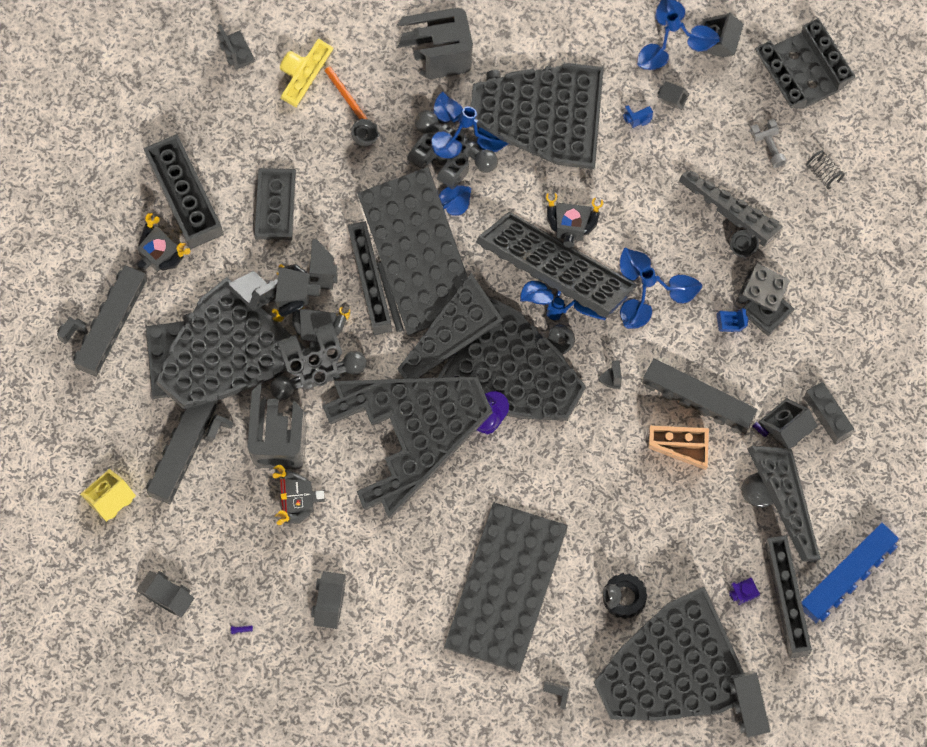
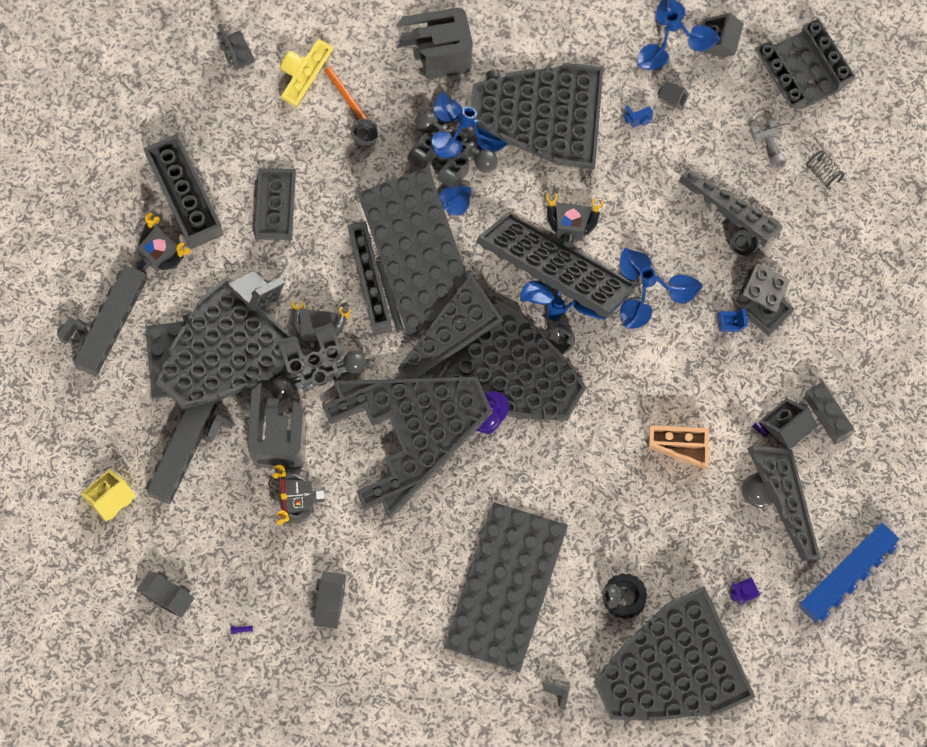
dark grey torso [272,264,321,322] -> none
dark grey slope [309,239,338,290] -> none
dark grey tile [599,360,622,389] -> none
dark grey brick [642,358,758,434] -> none
dark grey brick [728,671,771,738] -> none
dark grey brick [765,535,812,659] -> none

